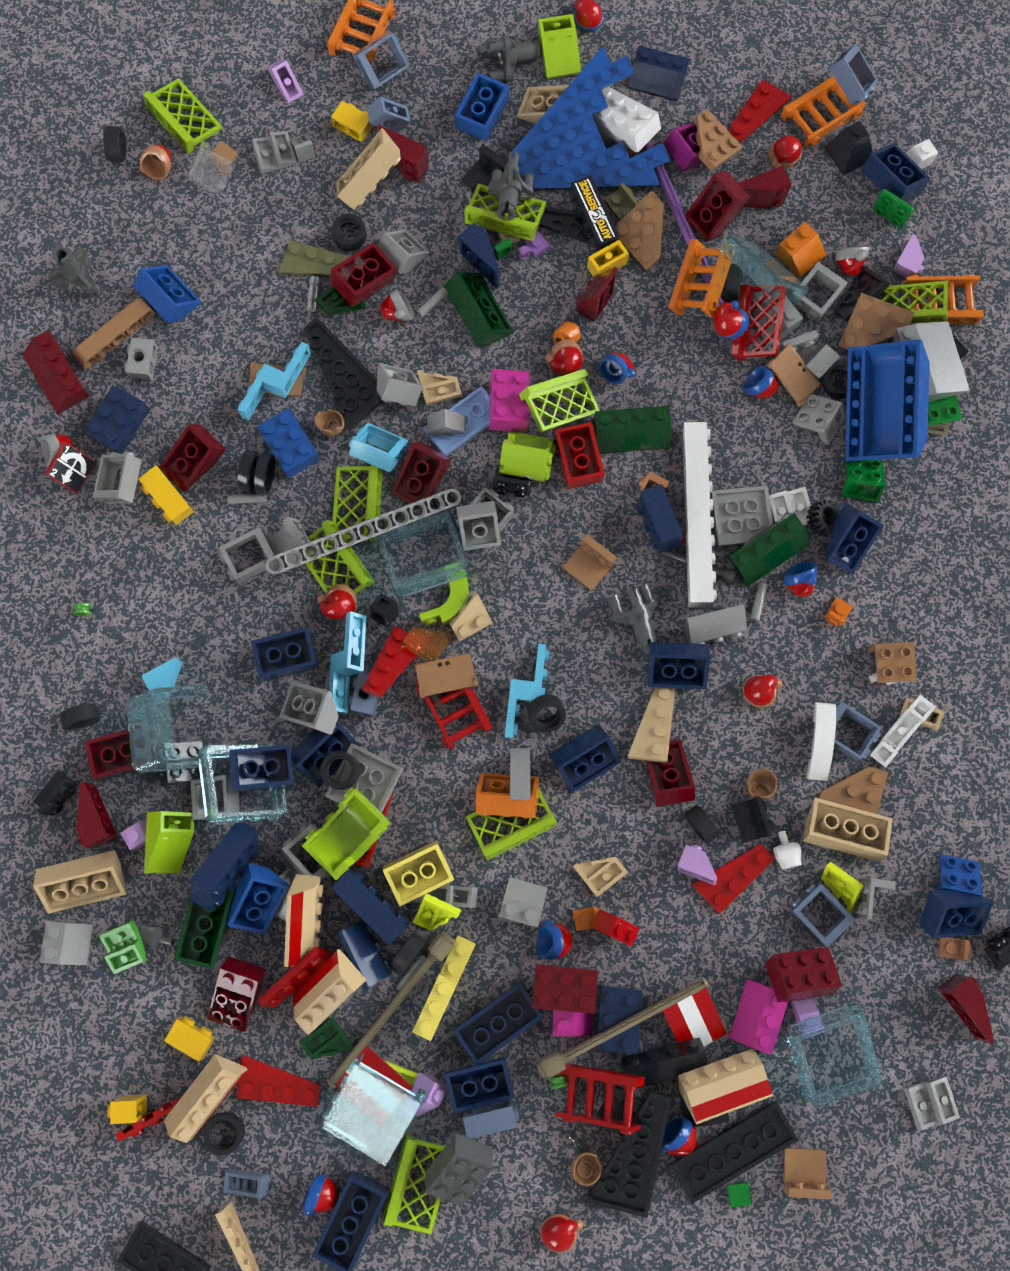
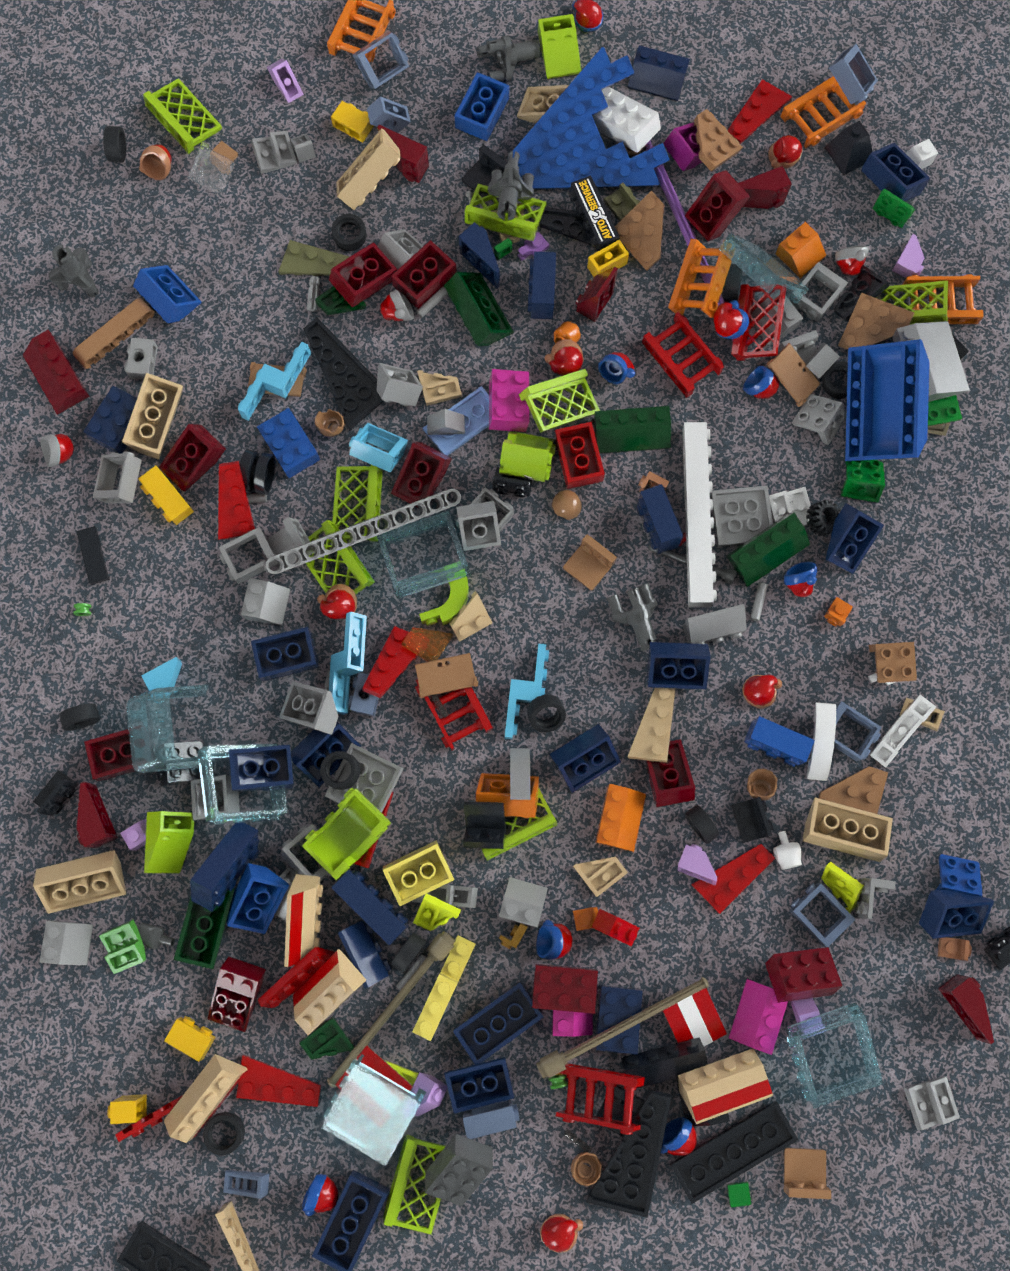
tile [44,442,96,494] -> none
black brick [370,593,399,628] -> none
none -> black tile [76,526,110,585]
none -> tan slope [122,373,183,460]
none -> red wing [218,461,255,540]
none -> light grey slope [241,578,290,626]
none -> dark red brick [391,240,457,309]
none -> black bracket [463,801,506,849]
none -> pearl gold bracket [499,923,528,950]
none -> dark blue brick [528,251,556,319]
none -> medium nougat hair [552,490,582,520]
none -> orange slope [595,784,646,852]
none -> red fence [642,311,724,398]
none -> blue brick [744,716,815,767]

